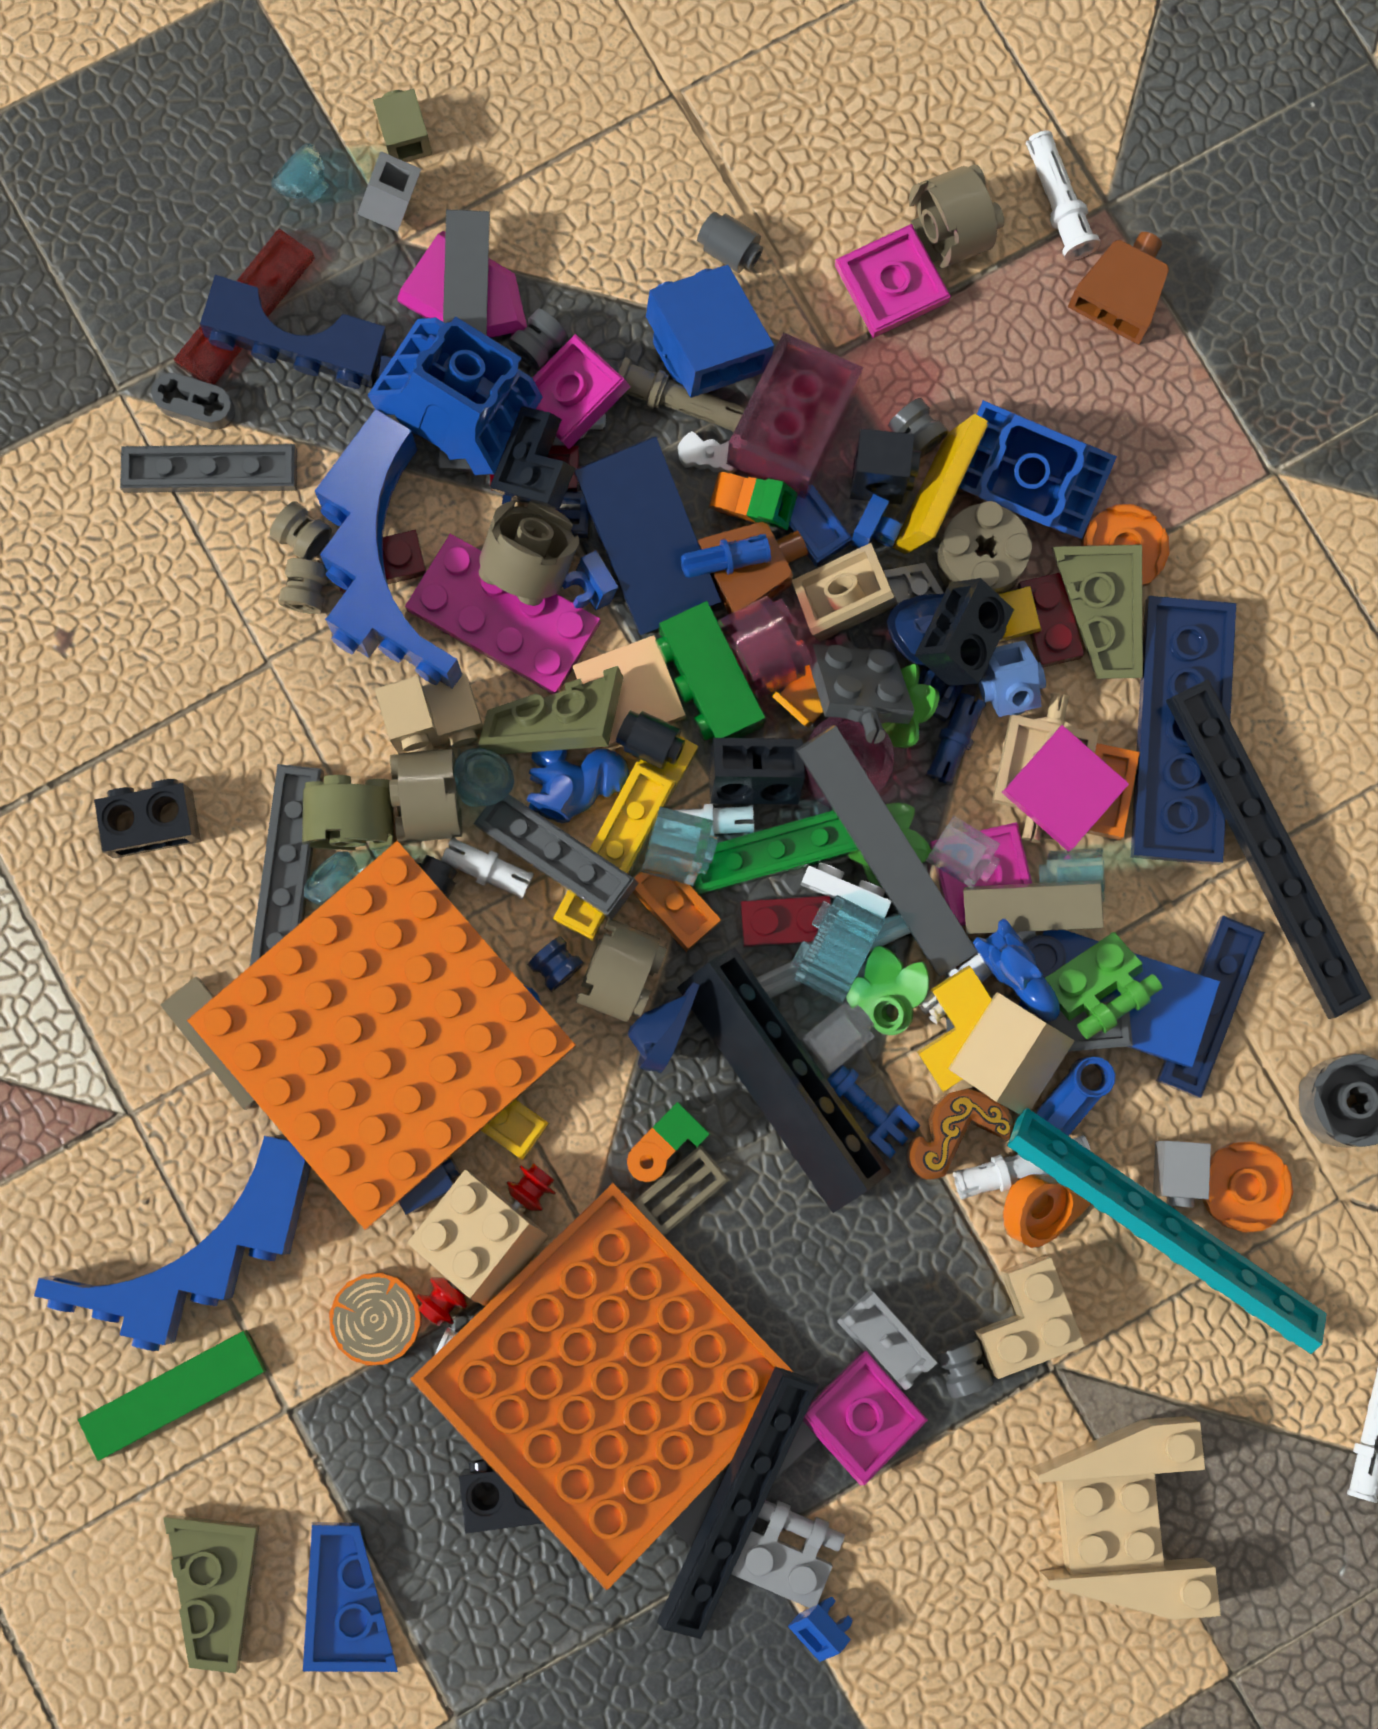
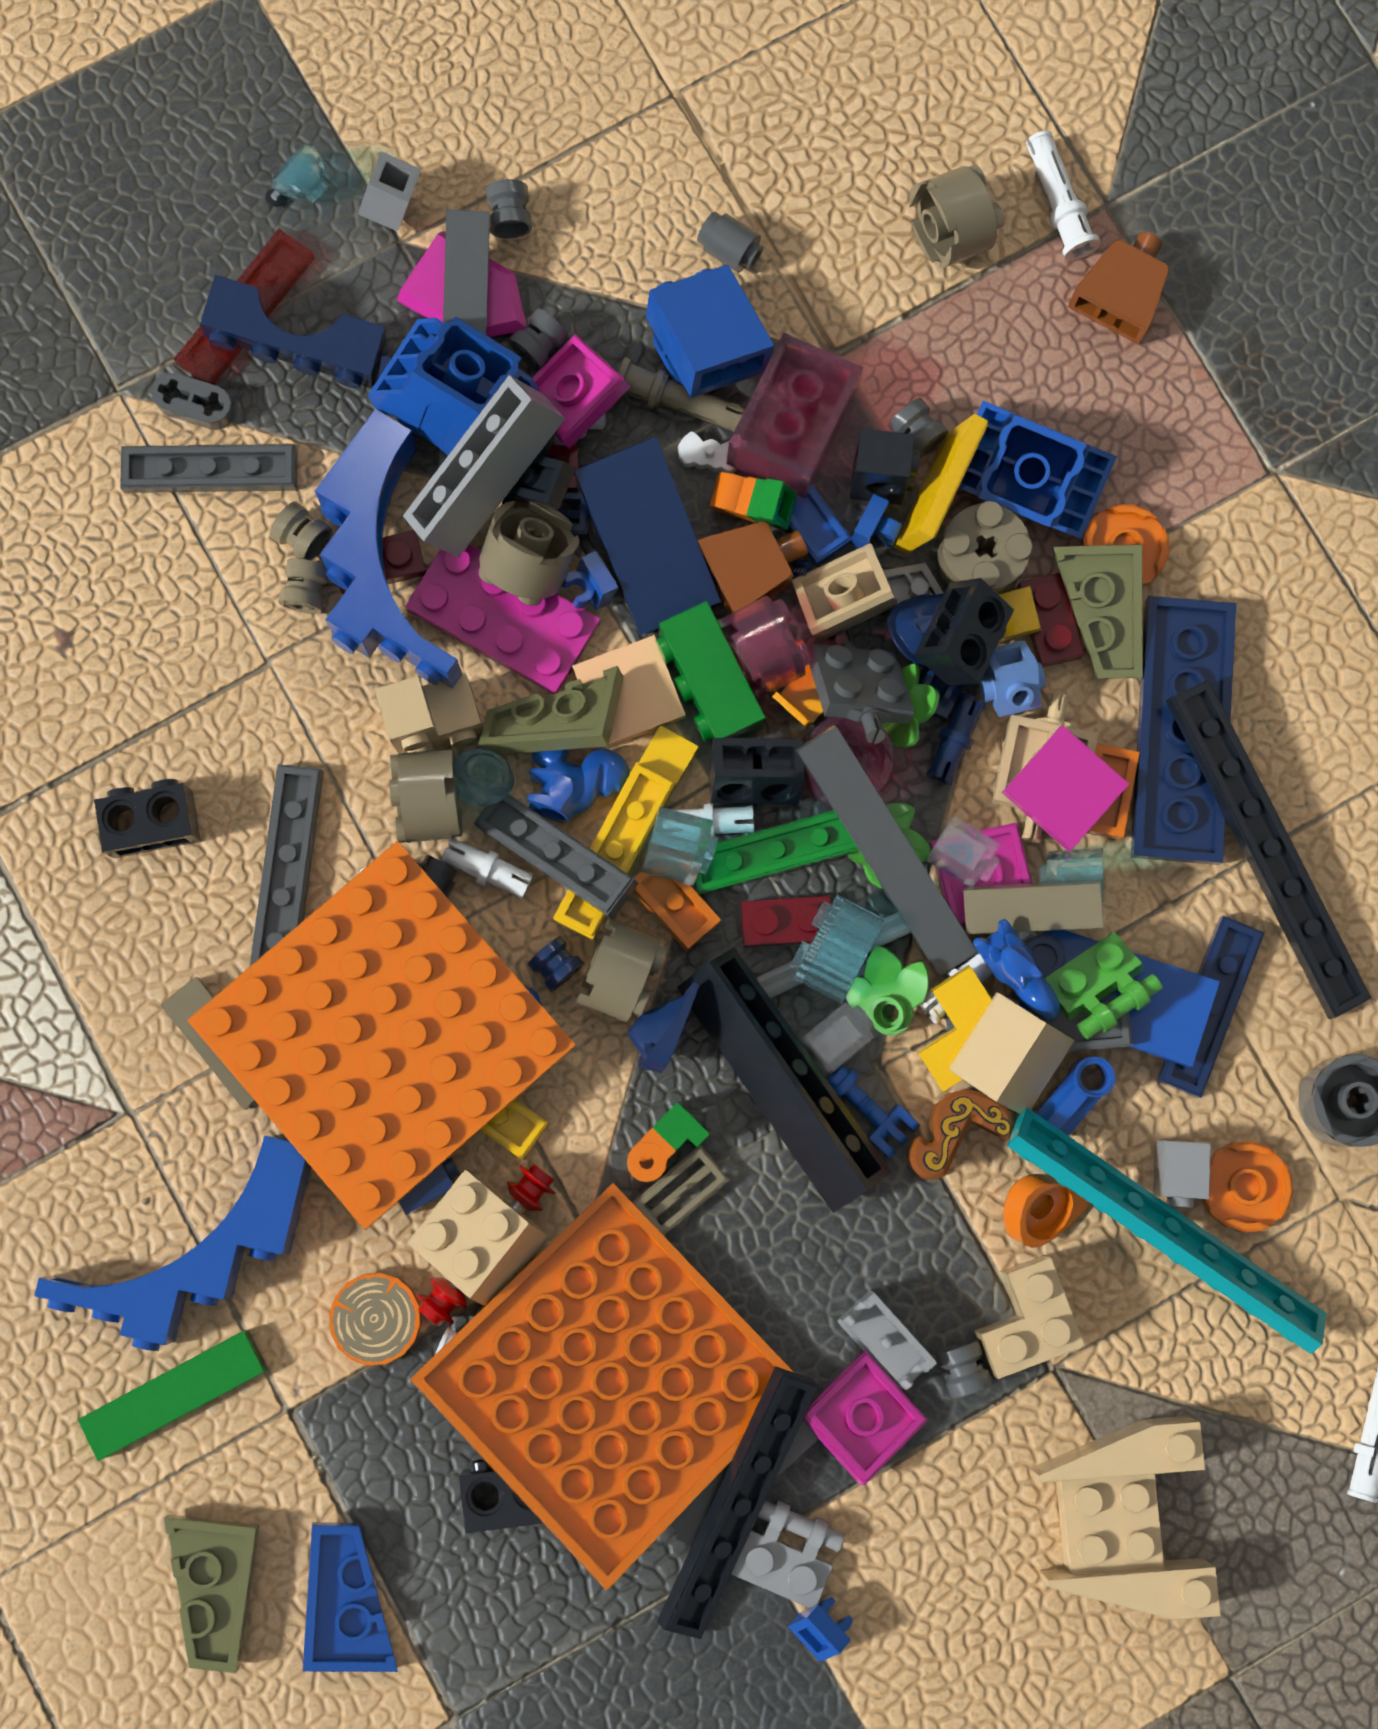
olive brick [302,775,394,851] -> none
clear light blue brick [304,851,360,906] -> none
olive brick [373,89,432,162] -> none
black brick [616,710,685,769] -> none
blue axle [681,534,771,578] -> none
white plate [801,862,892,919] -> none
dark pink plate [835,224,951,338] -> none
white pin [953,1135,1091,1200] -> none
none -> black piece [265,188,287,207]
none -> light grey brick [403,375,566,557]
none -> dark grey wheel [486,179,532,239]
none -> dark blue piece [792,559,813,576]

